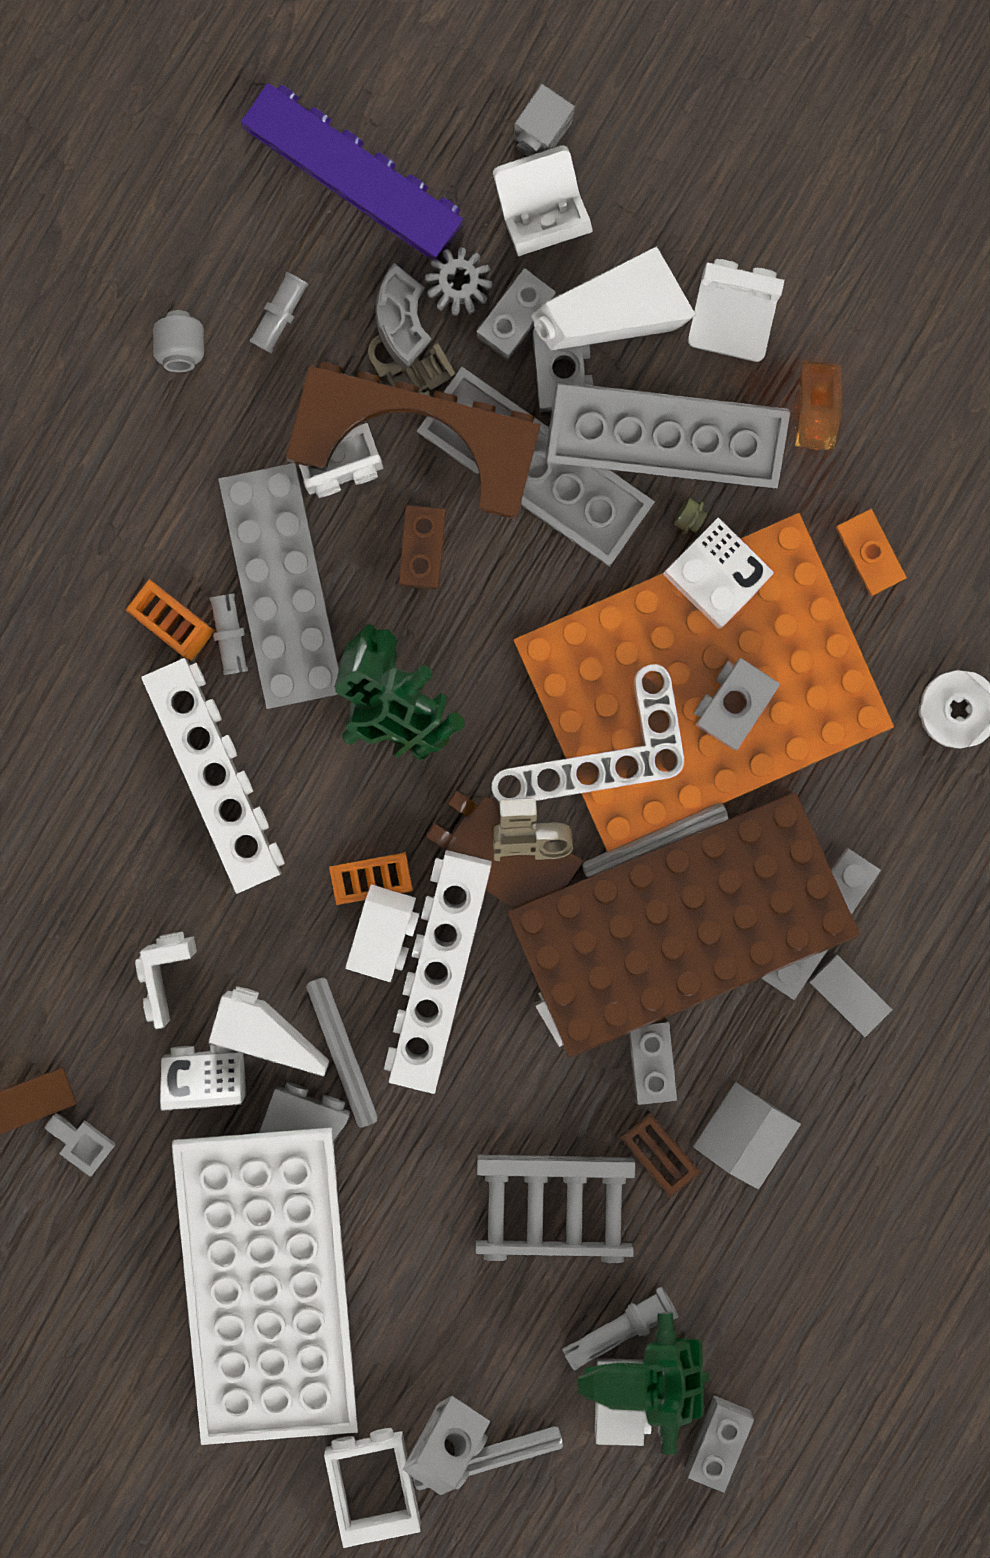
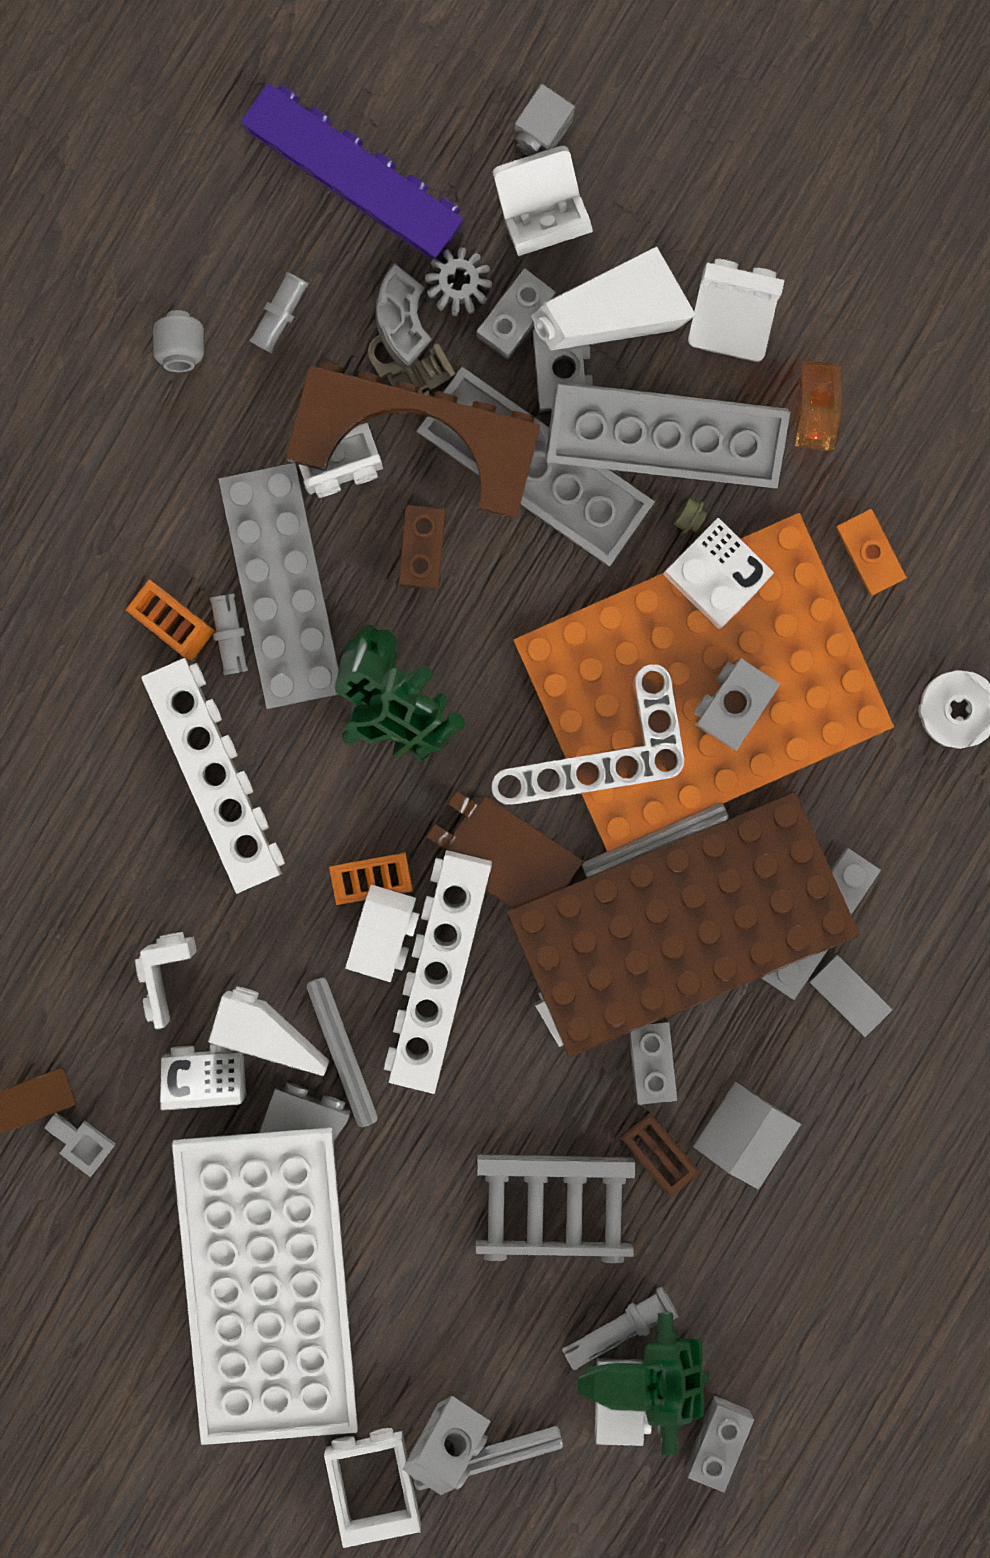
dark tan piece [493,799,573,861] -> none

